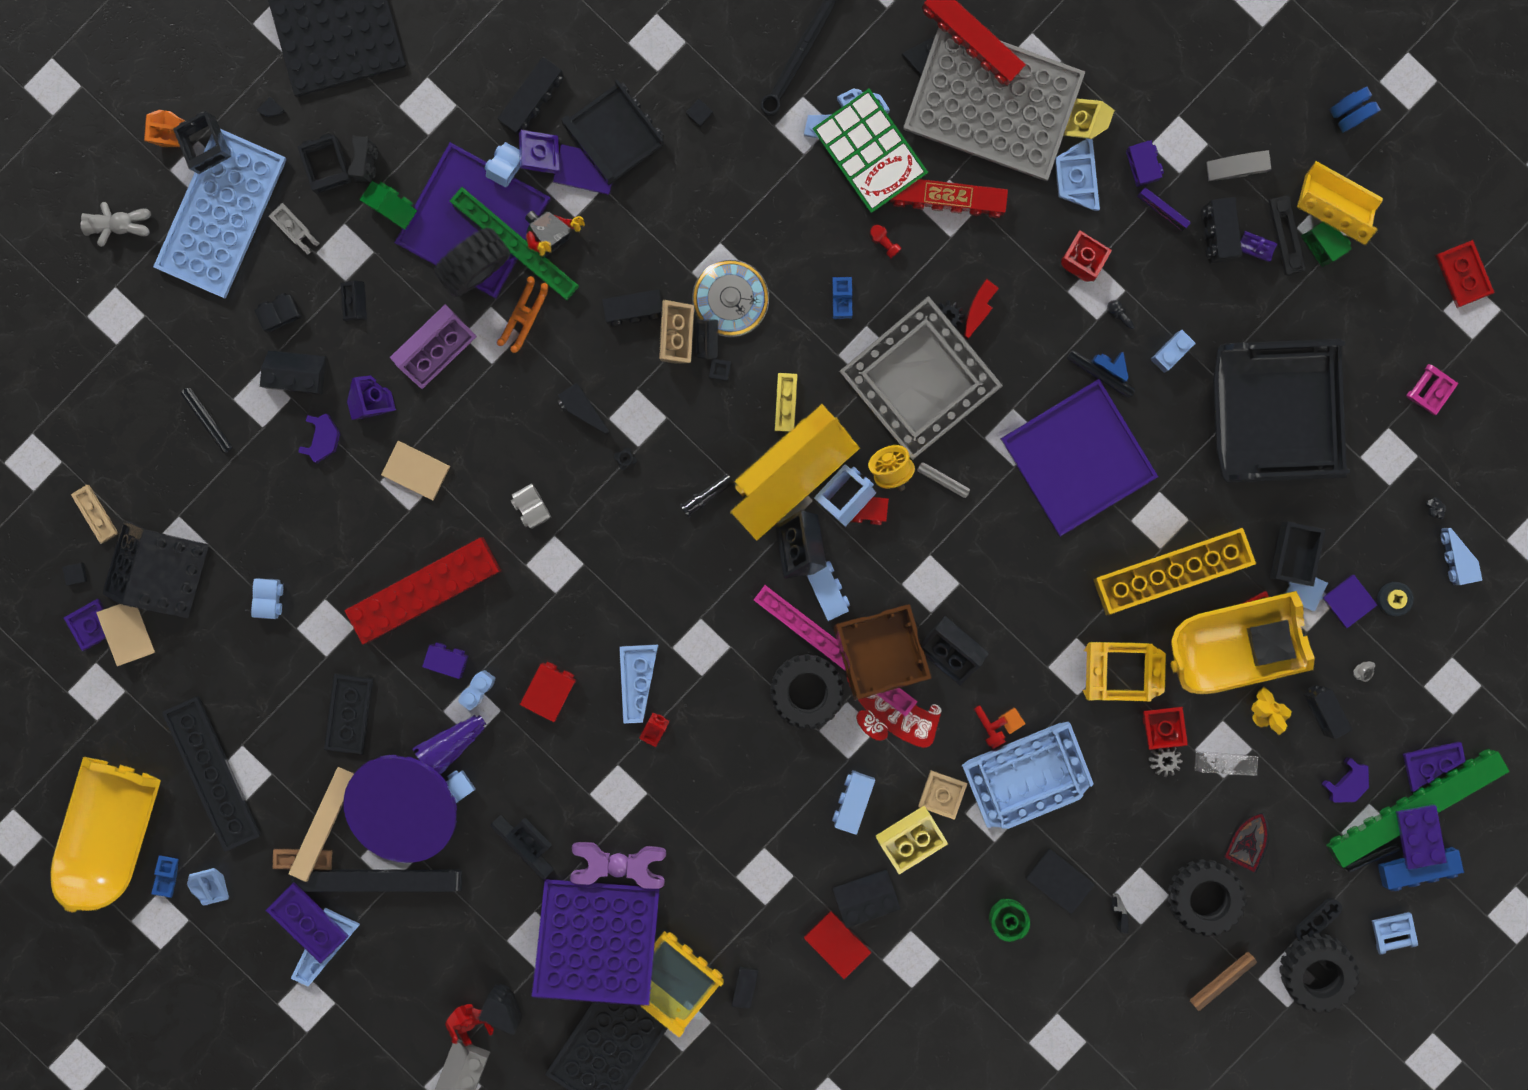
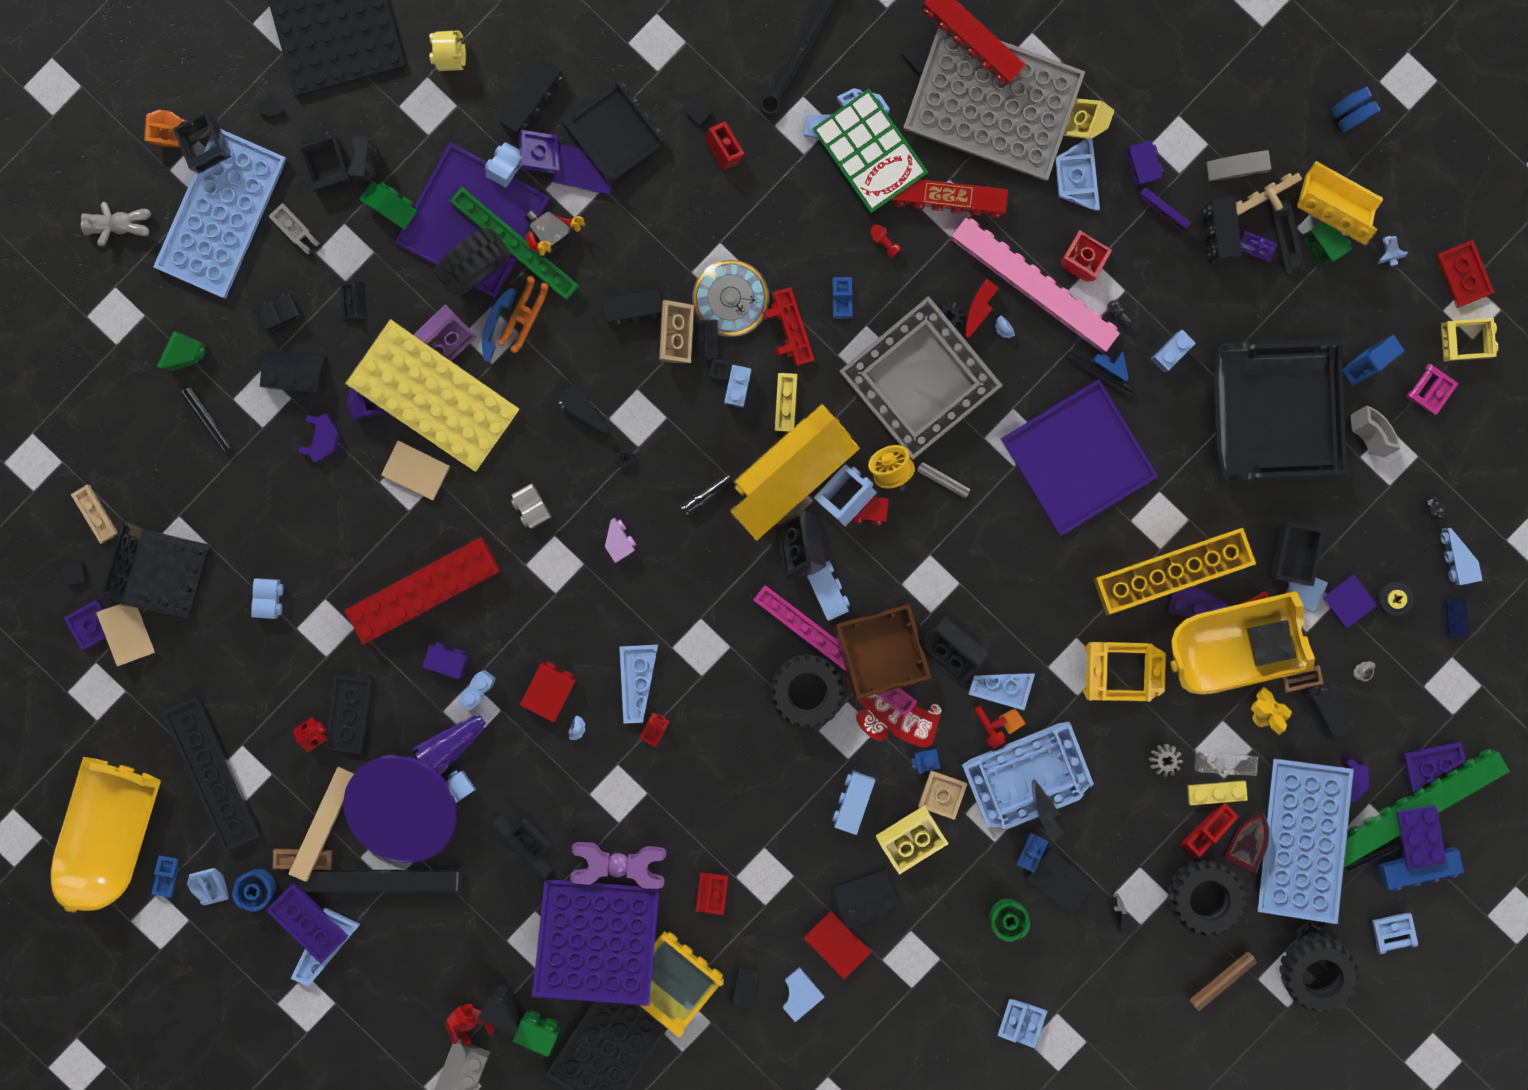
red slope [1143,707,1188,750] -> none
none -> green slope [157,331,206,371]
none -> blue brick [232,869,277,912]
none -> red brick [293,717,327,752]
none -> light yellow plate [346,319,520,472]
none -> light yellow brick [430,30,466,71]
none -> blue slope [482,288,517,363]
none -> green brick [512,1011,561,1057]
none -> light blue piece [569,716,585,740]
none -> lavender slope [605,518,636,563]
none -> red plate [696,872,728,915]
none -> red brick [704,121,744,171]
none -> light blue brick [724,365,751,408]
none -> red hinge [762,287,815,366]
none -> light blue tile [783,967,825,1022]
none -> blue bracket [911,749,940,774]
none -> bright pink brick [950,218,1120,353]
none -> light blue wing [968,673,1035,710]
none -> light blue piece [995,316,1015,338]
none -> light blue slope [998,999,1048,1048]
none -> blue hips [1016,833,1049,873]
none -> black slope [1032,779,1065,842]
none -> dark purple wing [1167,586,1228,617]
none -> red slope [1180,803,1239,858]
none -> light yellow plate [1187,780,1248,805]
none -> tan plate [1236,173,1302,216]
none -> light blue plate [1258,759,1354,924]
none -> medium nougat tile [1282,665,1324,693]
none -> blue window [1342,335,1405,385]
none -> light grey brick [1351,406,1400,458]
none -> light blue piece [1377,236,1408,266]
none -> light yellow window [1441,318,1498,362]
none -> clear blue plate [1444,598,1469,638]

